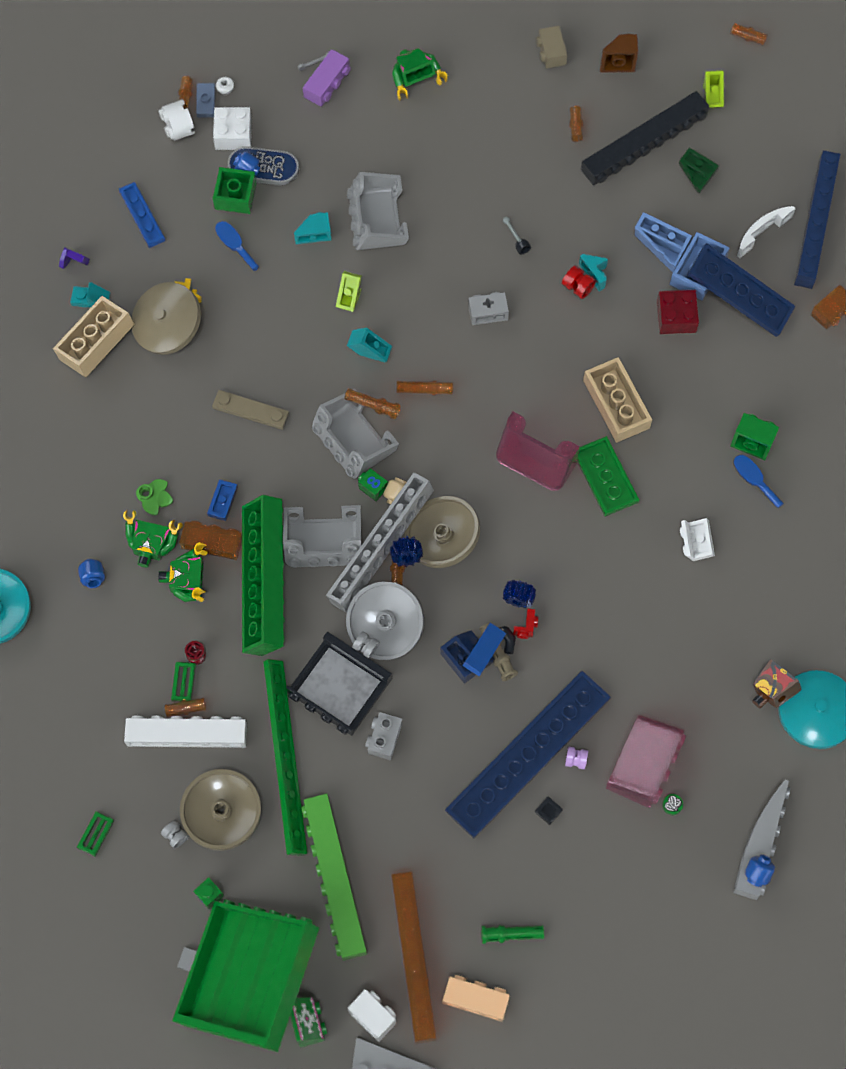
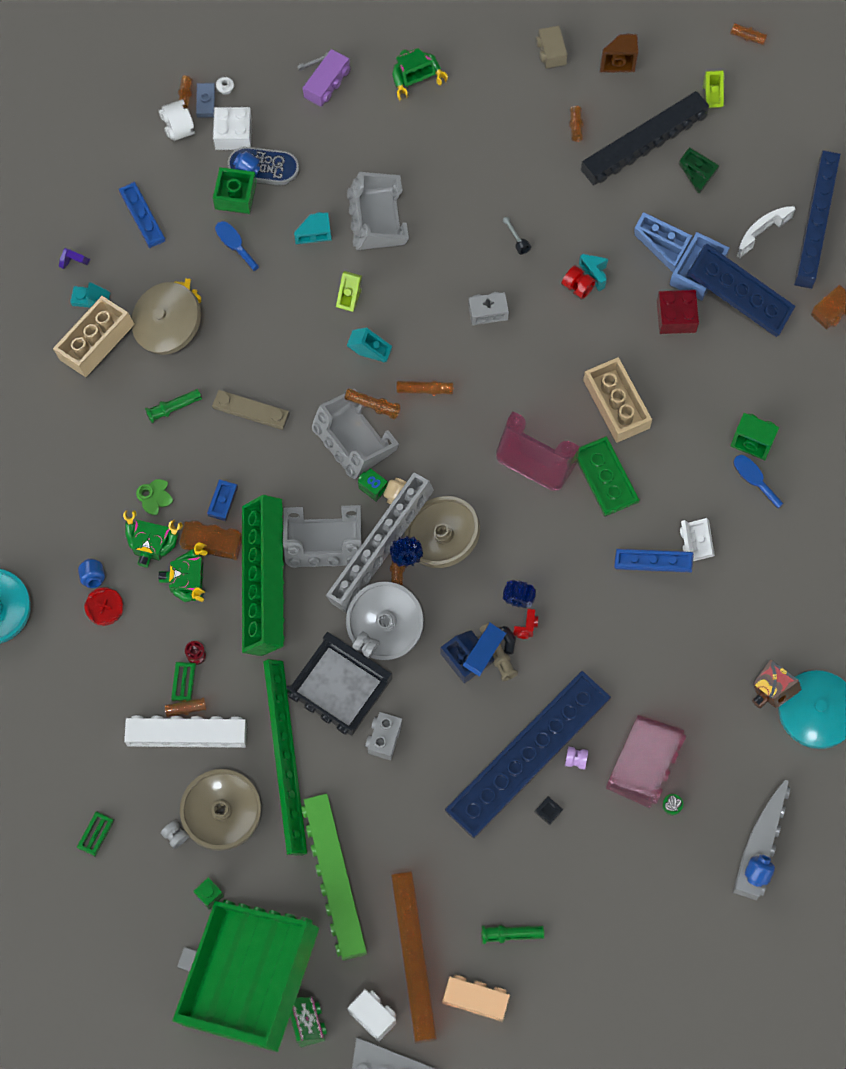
none -> red tile [84,587,124,626]
none -> green pin [145,389,202,424]
none -> blue tile [614,549,694,572]

